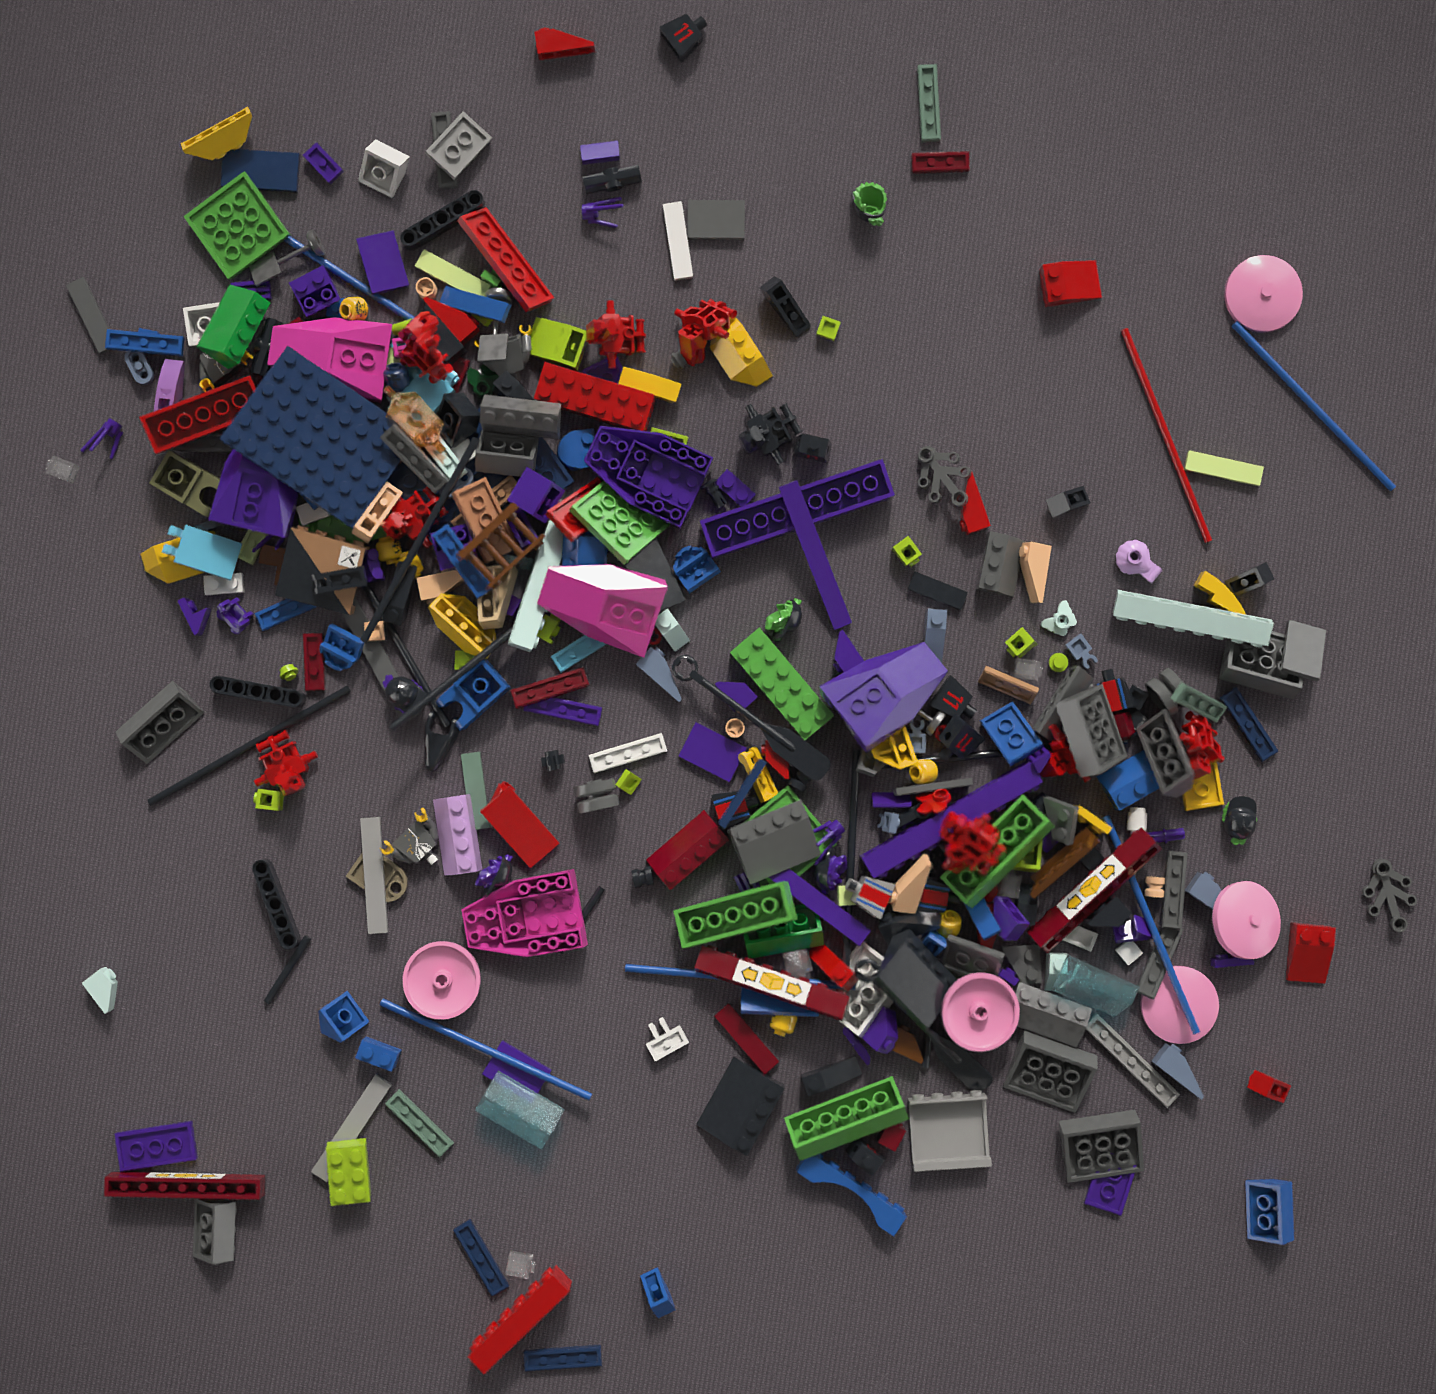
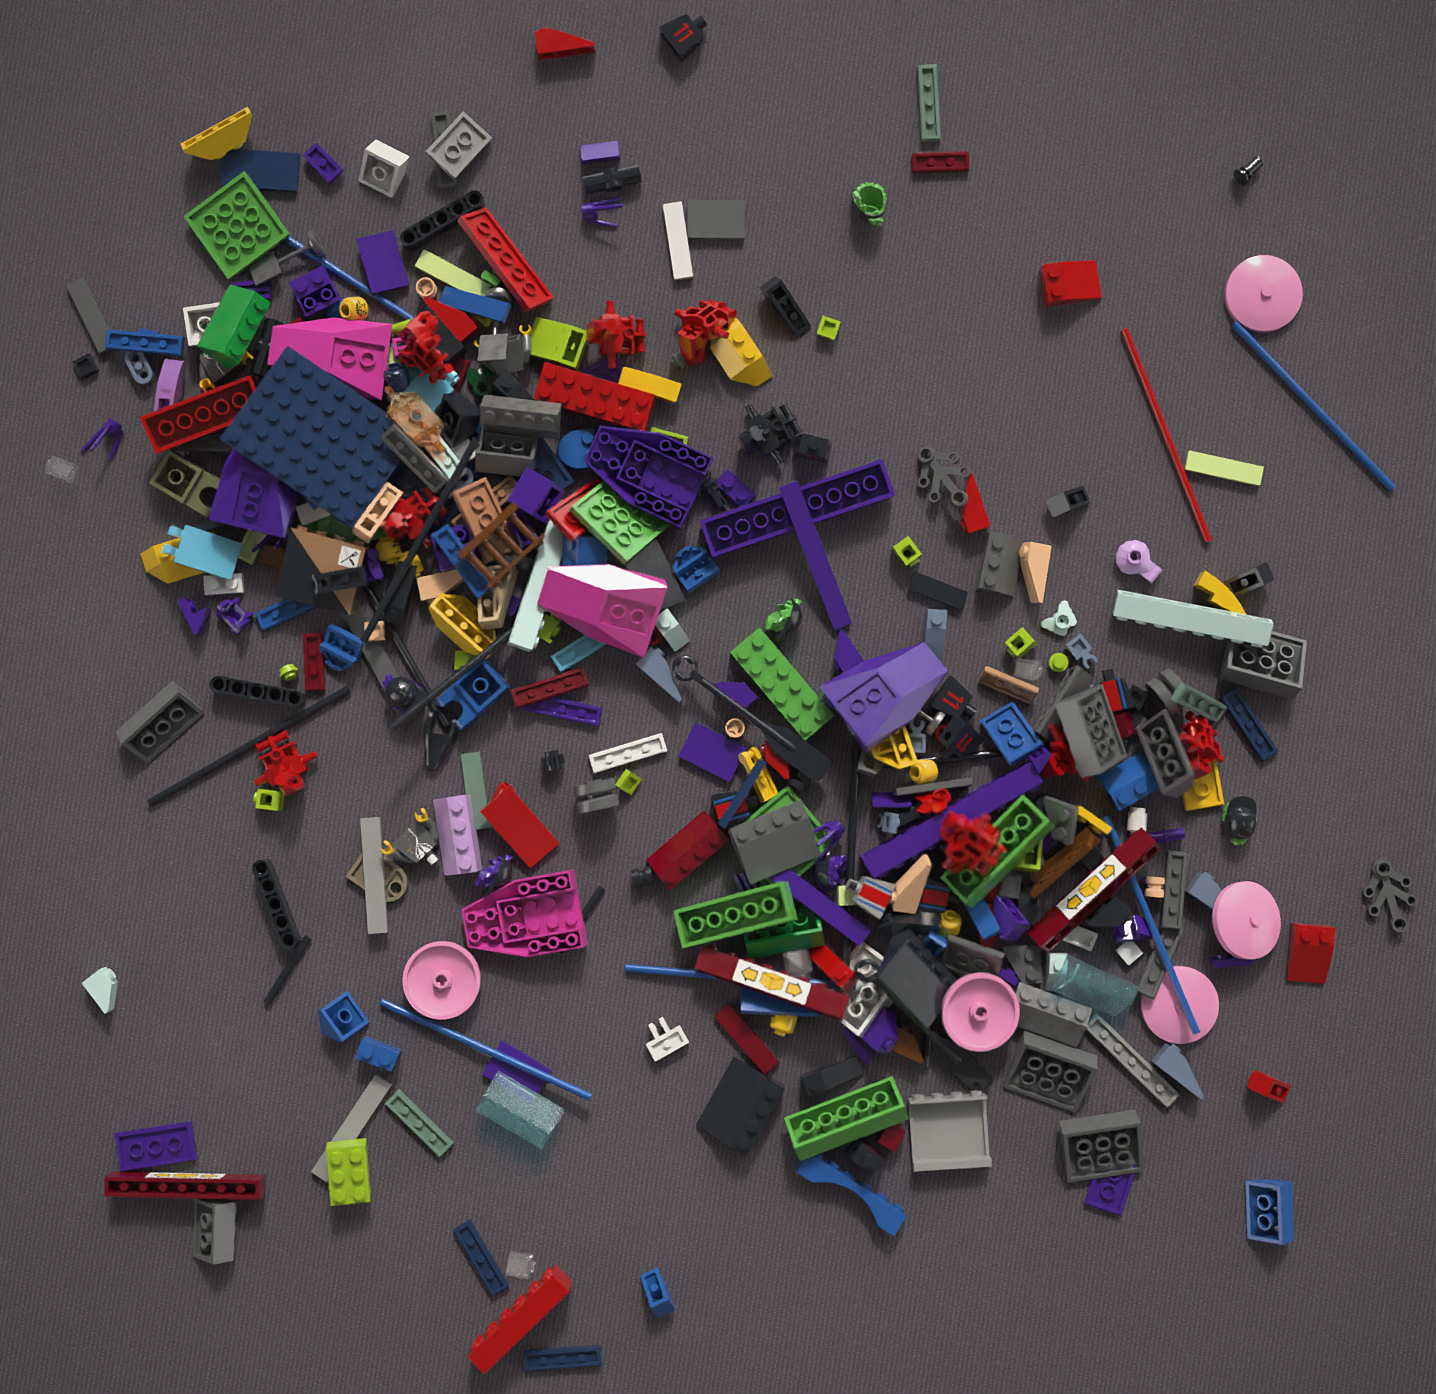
tile [1280,620,1326,682] -> none
none -> black tile [72,353,99,380]
none -> black pin [1233,156,1263,186]

